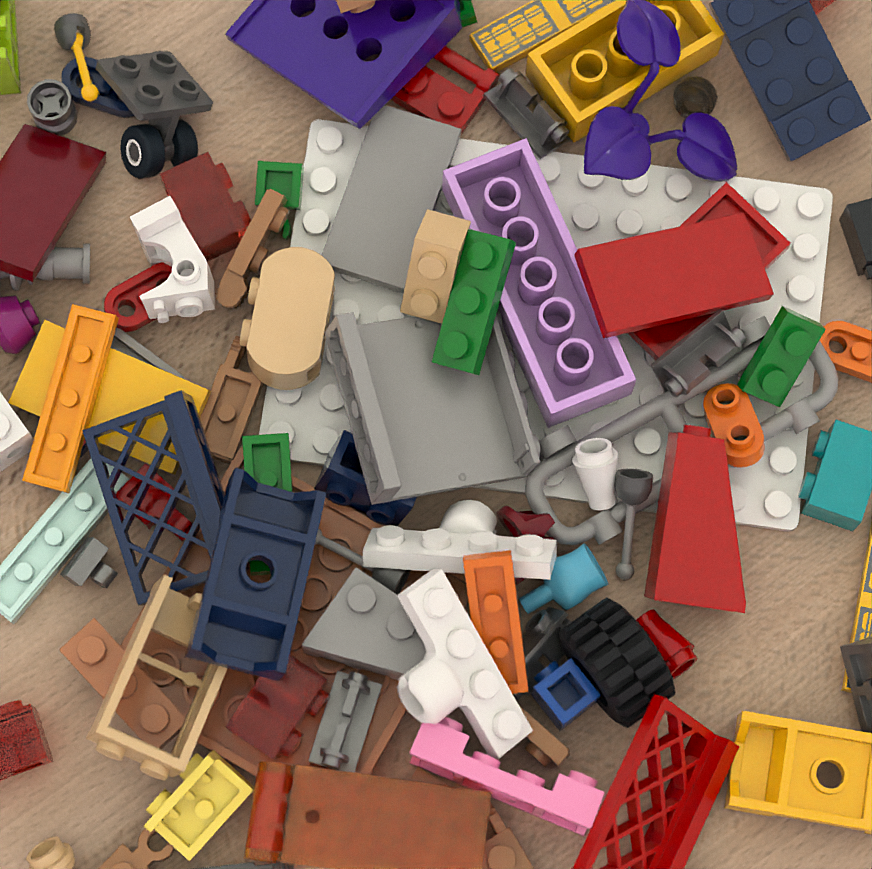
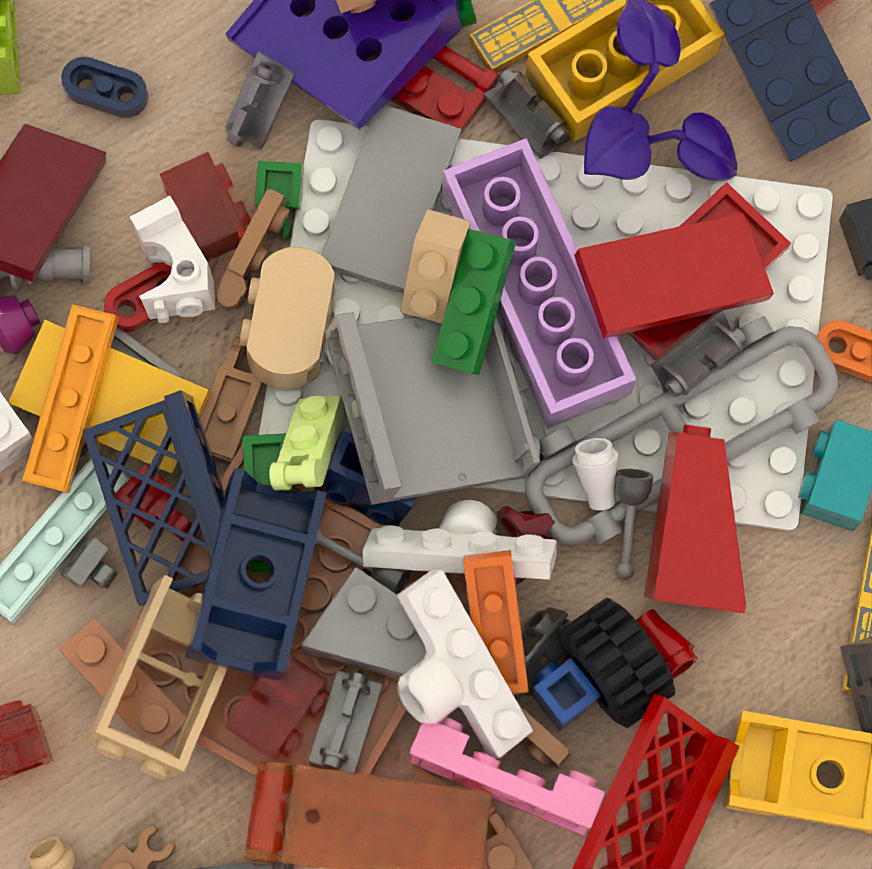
flat silver wheel [27,79,77,136] -> none
hinge [54,13,99,102] -> none
dark grey plate [96,51,213,179] -> none
light yellow bracket [144,750,255,861] -> none
medium azure piece [519,543,609,614] -> none
clear smoke plate [674,76,718,118] -> none
orange plate [703,383,765,467] -> none
green plate [737,306,826,407] -> none
none -> flat silver hinge [225,51,296,149]
none -> yellowish green plate [269,395,346,491]

